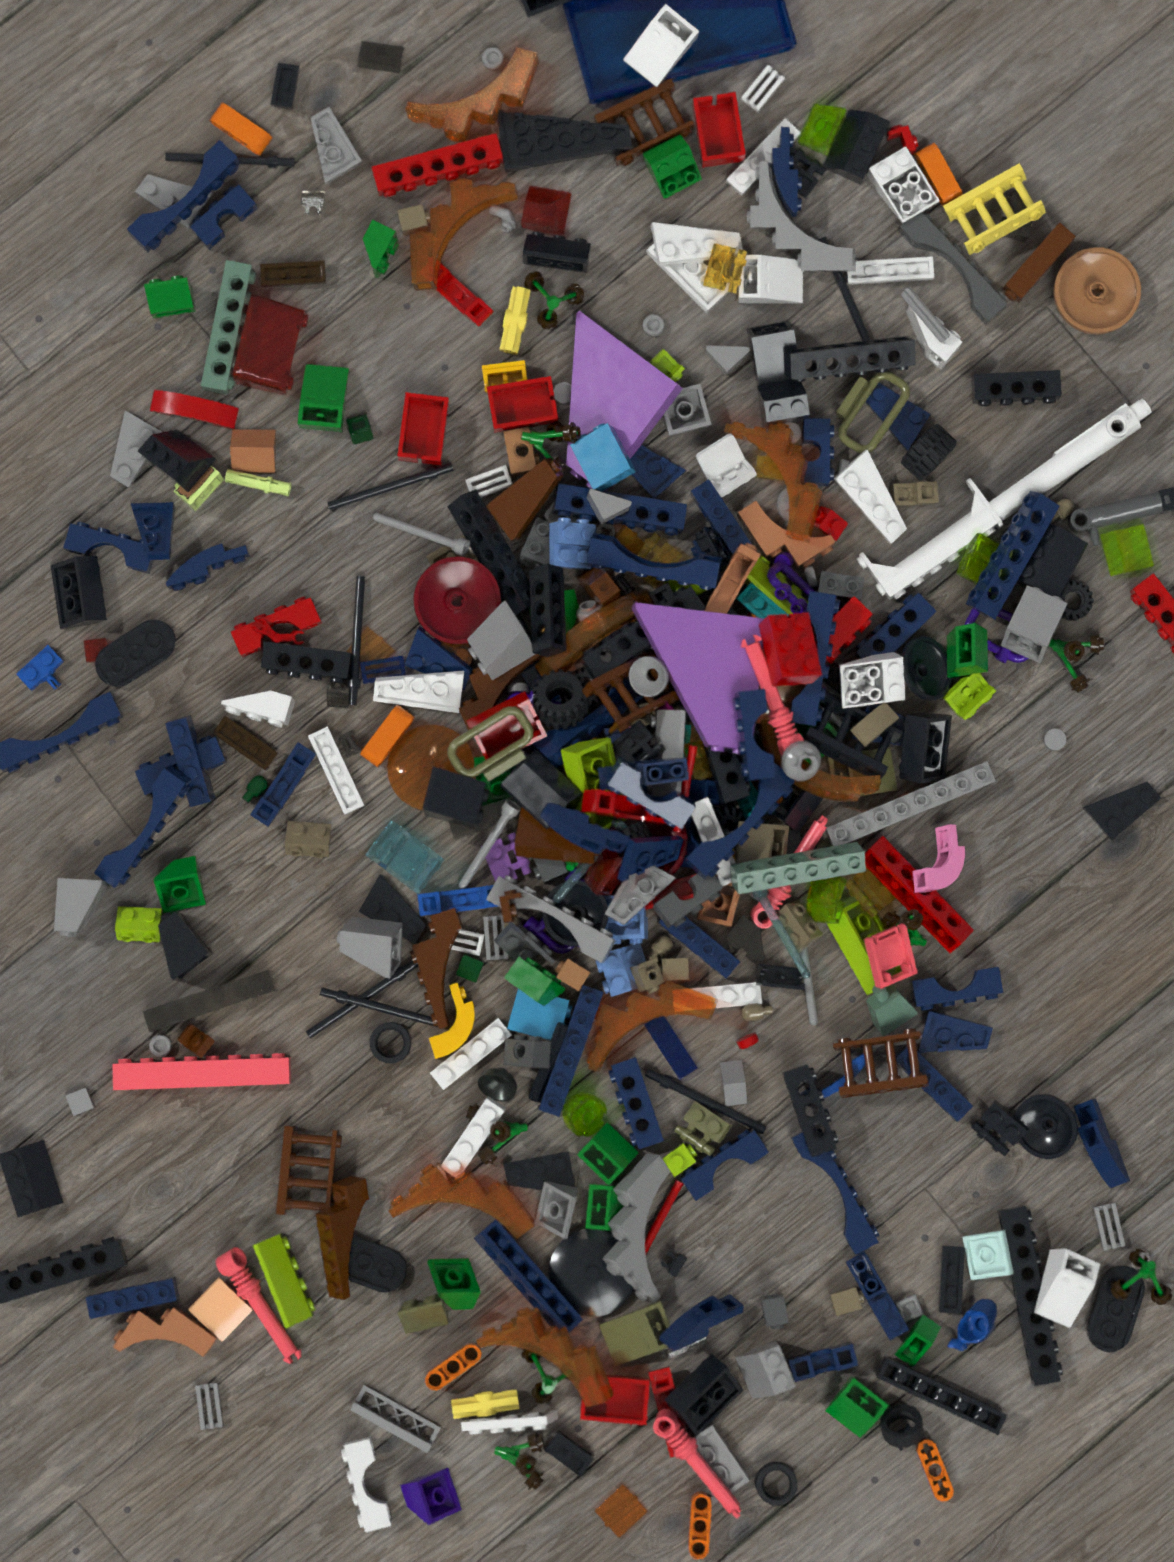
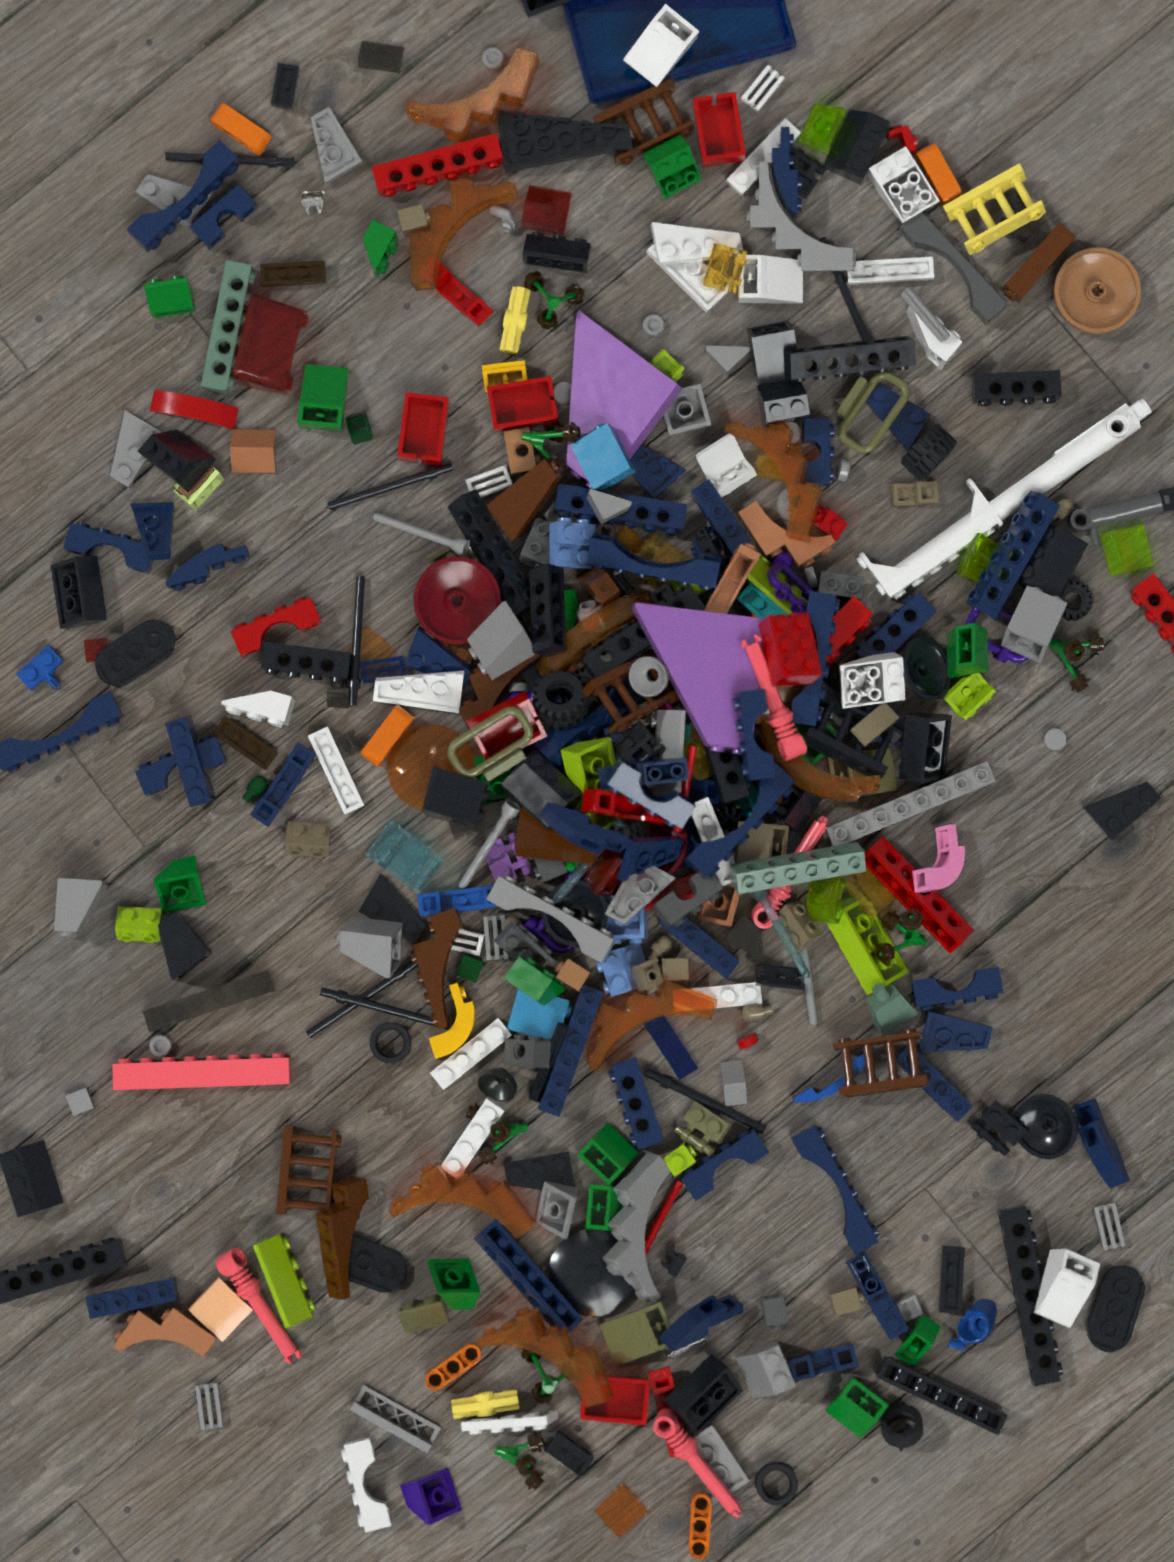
dark blue arch [94,765,191,888] -> none
reddish brown bracket [177,1023,215,1058] -> none
yellowish green pin [225,469,291,496] -> none
red piece [251,618,304,645] -> none
reddish brown bracket [499,889,524,923] -> none
clear neon green cylinder [562,1092,607,1137] -> none
light grey piece [781,741,821,781] -> none
black brick [782,1064,839,1157] -> none
white wing [834,450,907,544] -> none
coral container [864,923,917,989] -> none
orange beam [916,1438,954,1502] -> none
light aqua tile [962,1230,1014,1280] -> none
dark brown plant [1111,1248,1173,1305] -> none

